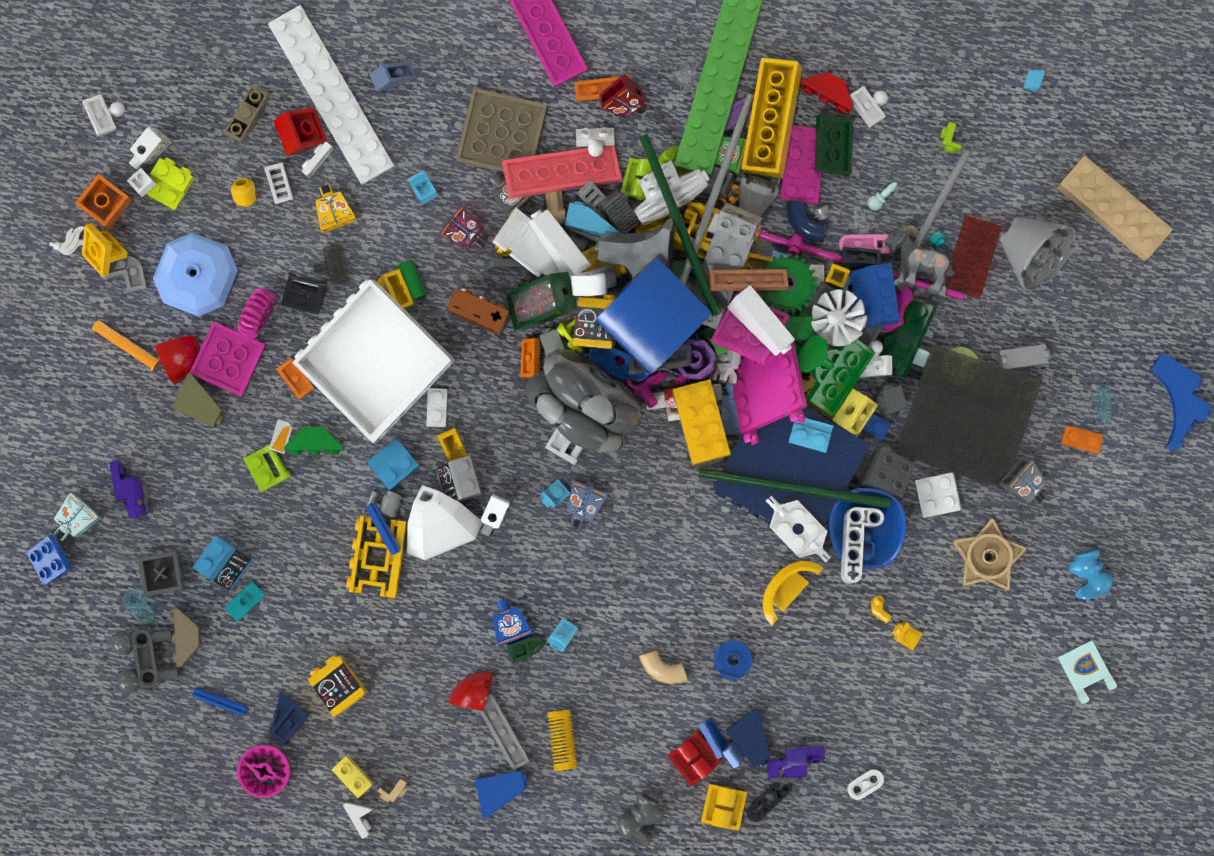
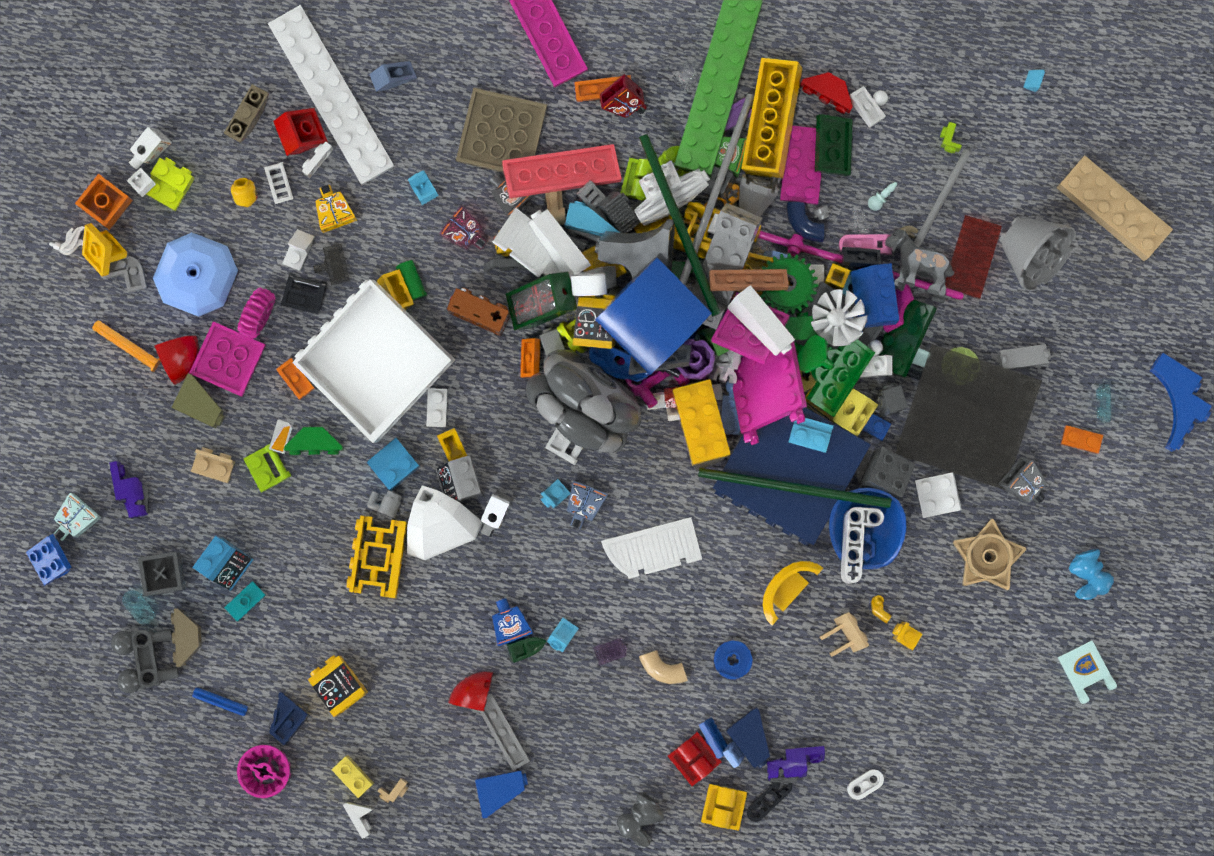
white plate [83,94,125,136] -> none
blue axle [366,502,401,555] -> none
yellow piece [547,709,578,771] -> none
white plate [576,127,615,157] -> none
white plate [766,495,831,563] -> none
teal plate [929,231,947,248] -> none
none -> tan bracket [191,447,235,483]
none -> white slope [282,229,315,272]
none -> clear purple bracket [593,638,627,666]
none -> white piece [601,517,702,579]
none -> tan plate [820,612,869,657]

